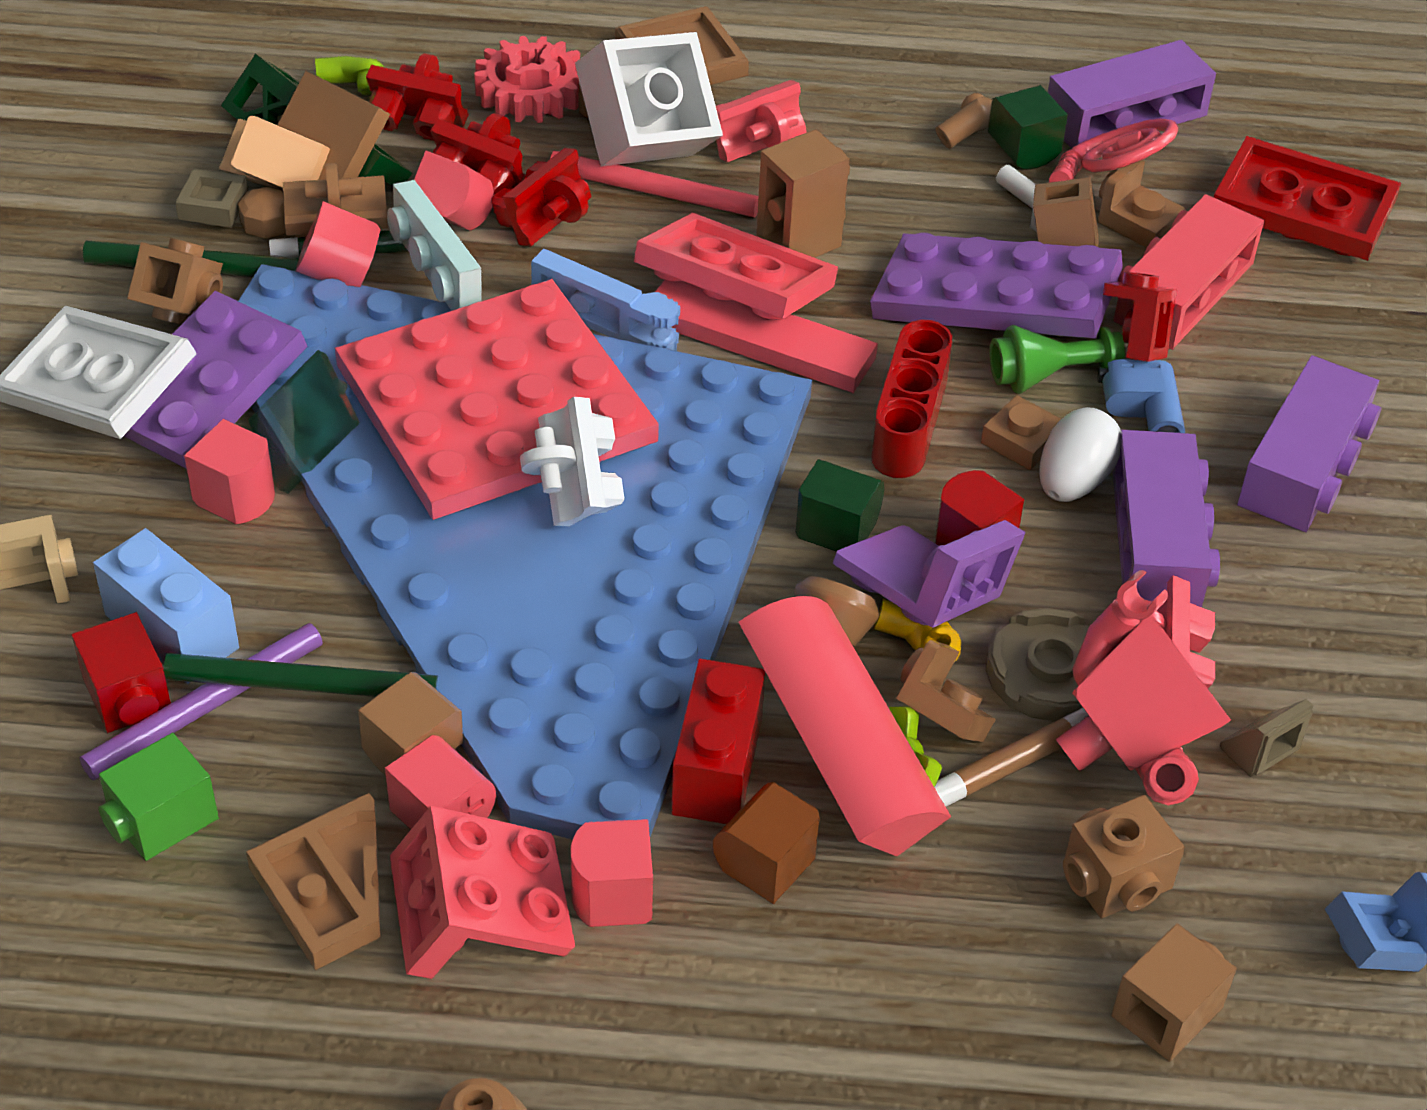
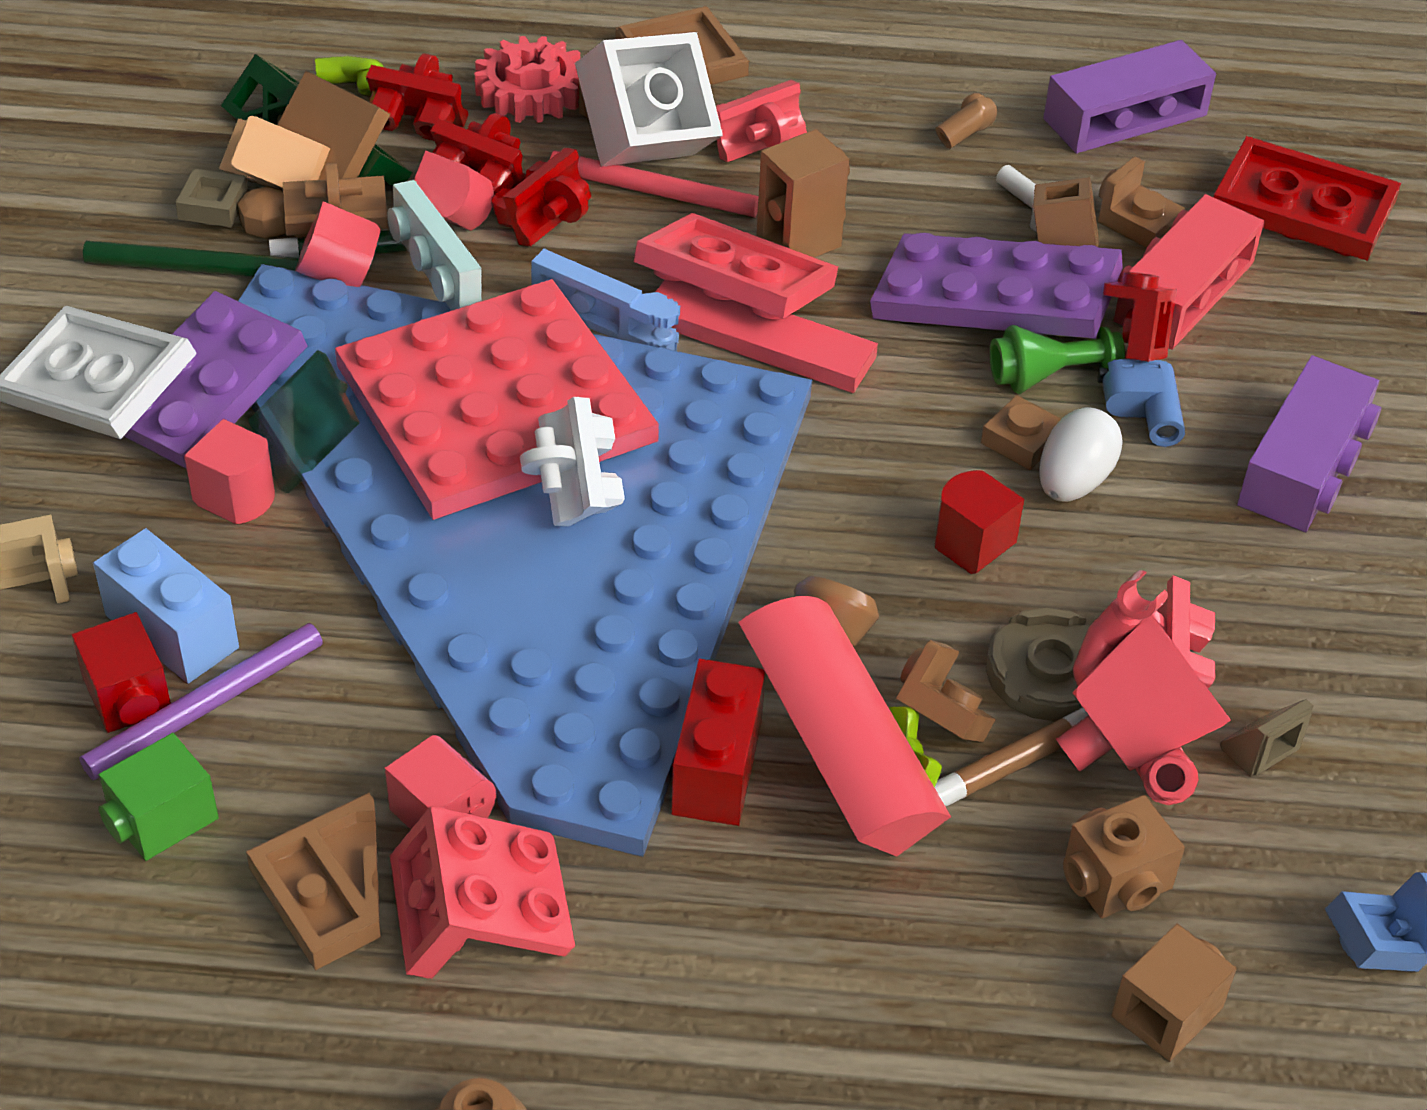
medium nougat brick [127,238,223,324] -> none
dark green bar [164,653,438,697] -> none
medium nougat piece [358,672,463,776] -> none
coral piece [571,819,653,927] -> none
dark orange piece [713,782,820,904] -> none
dark green piece [795,459,884,552] -> none
medium lavender bracket [833,520,1026,628] -> none
red beam [871,320,952,478] -> none
yellow arm [874,598,961,661] -> none
dark green piece [988,85,1068,169] -> none
coral piece [1049,118,1178,183] -> none
medium lavender brick [1113,430,1220,607] -> none

